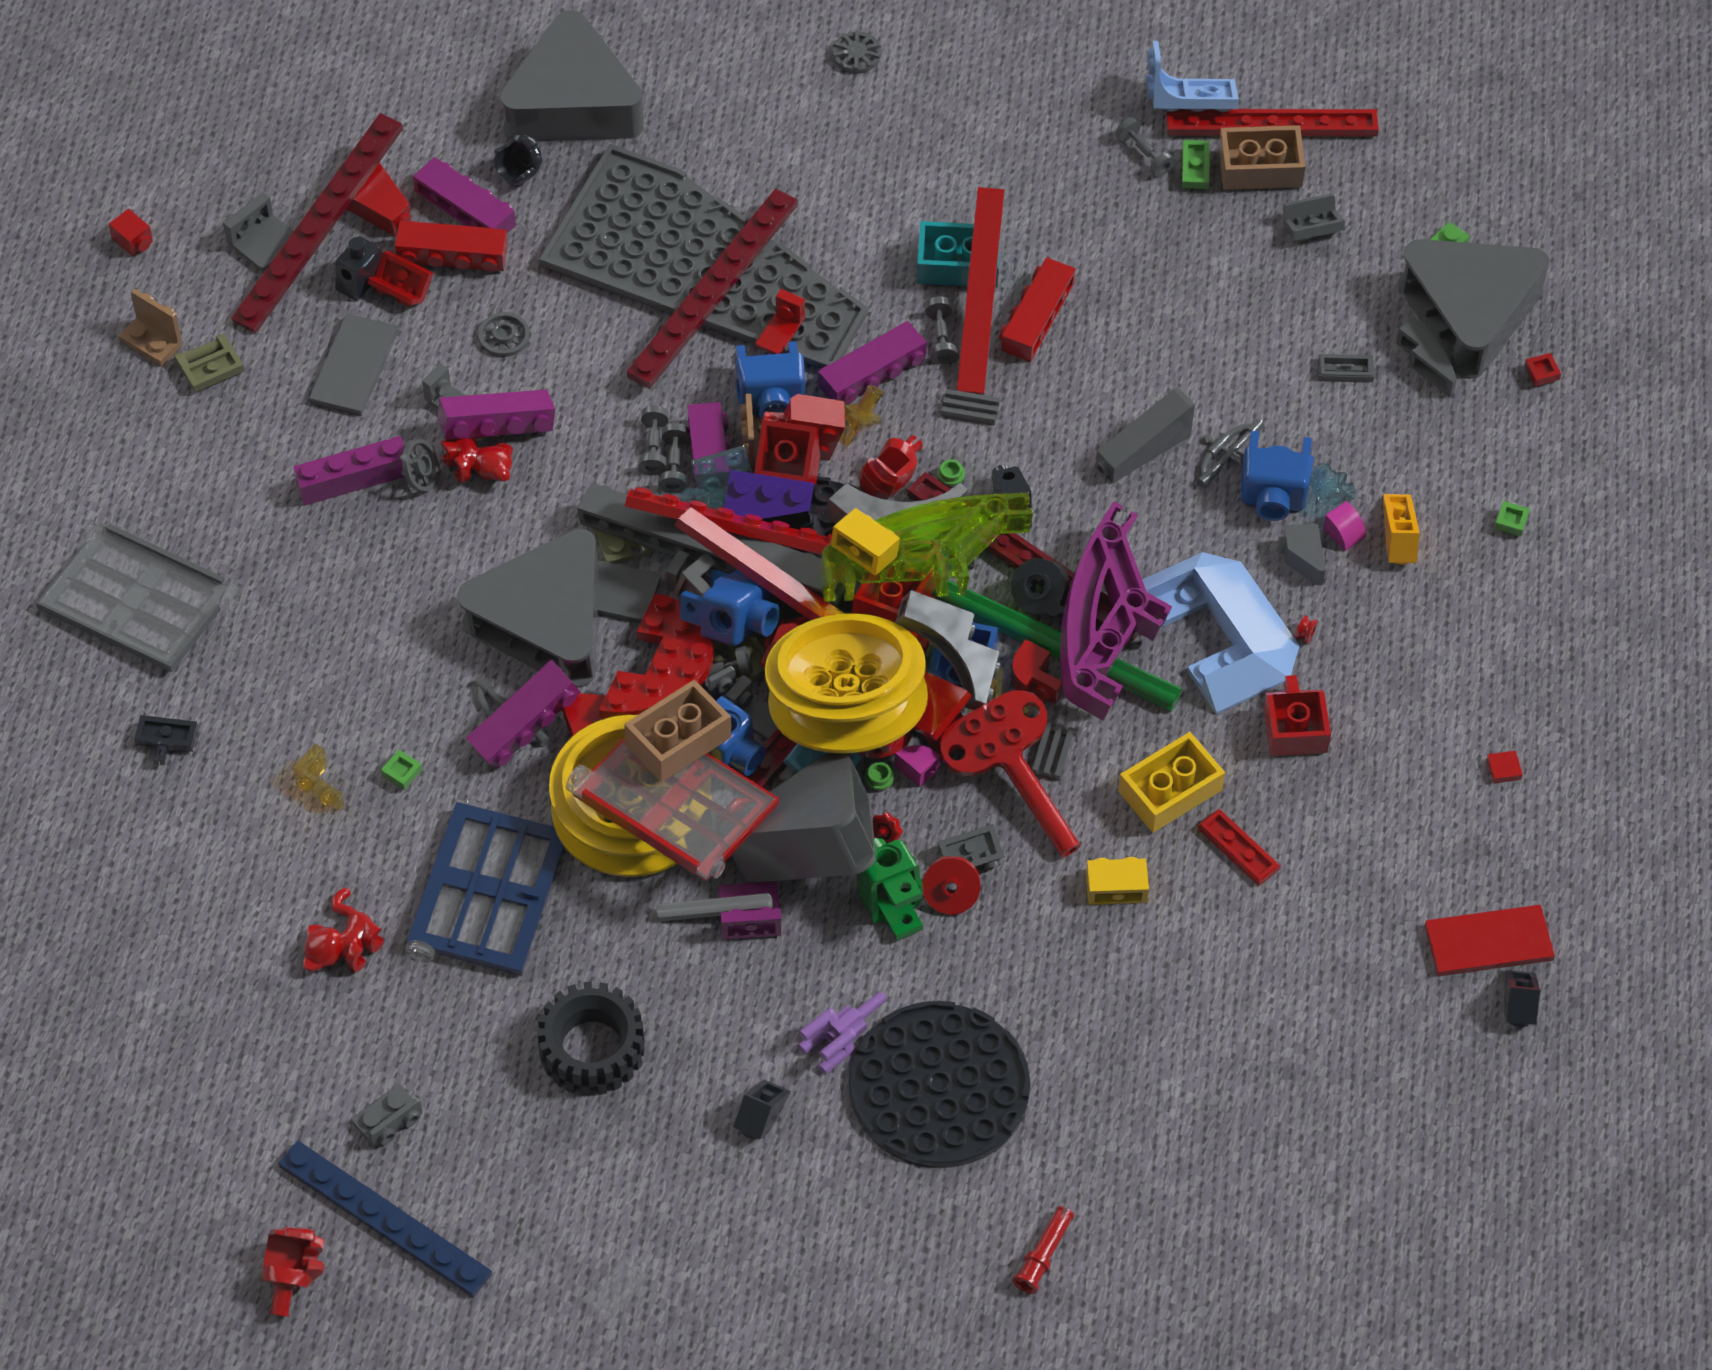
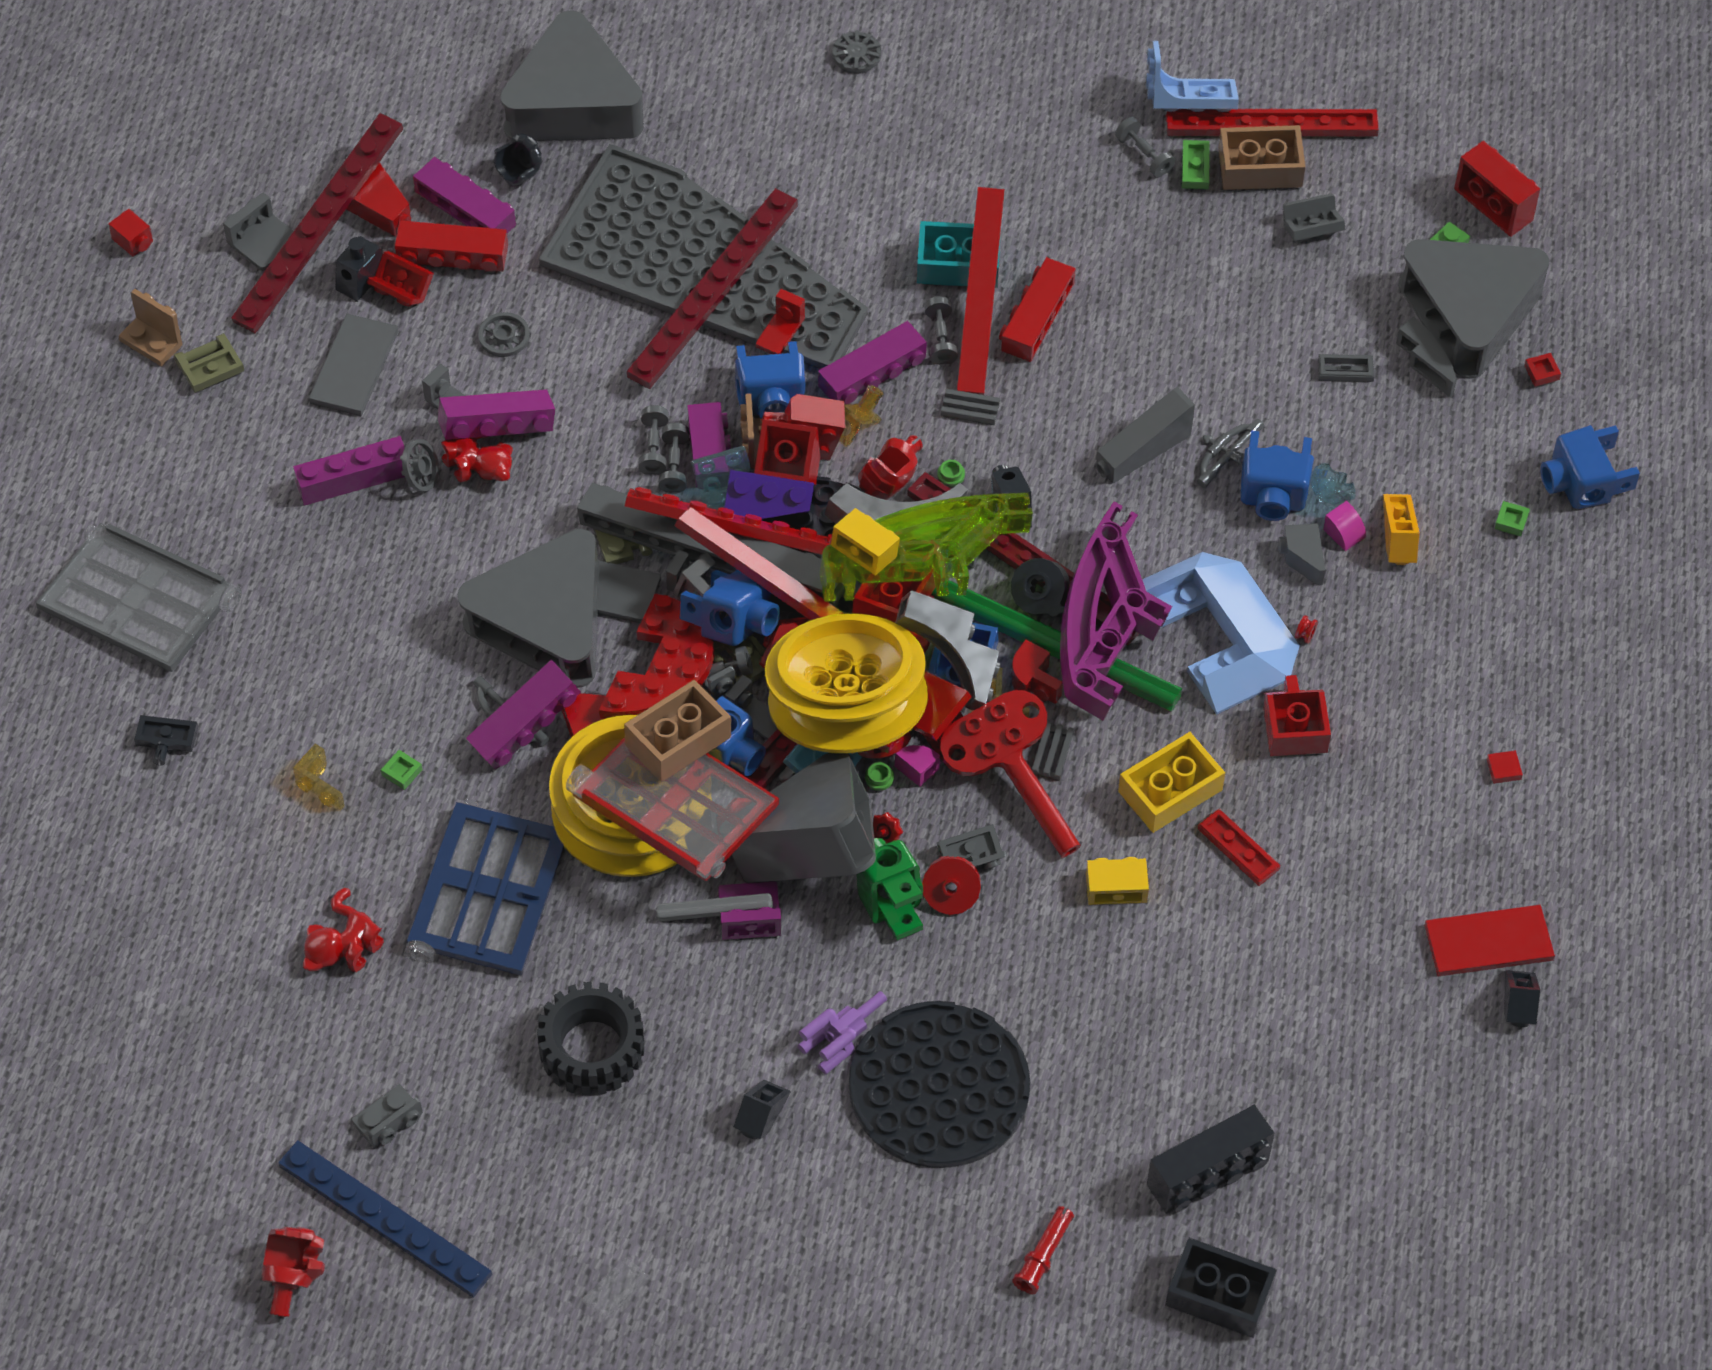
none -> black brick [1146,1104,1275,1214]
none -> black brick [1165,1237,1277,1338]
none -> red brick [1454,140,1541,237]
none -> blue piece [1540,425,1640,509]

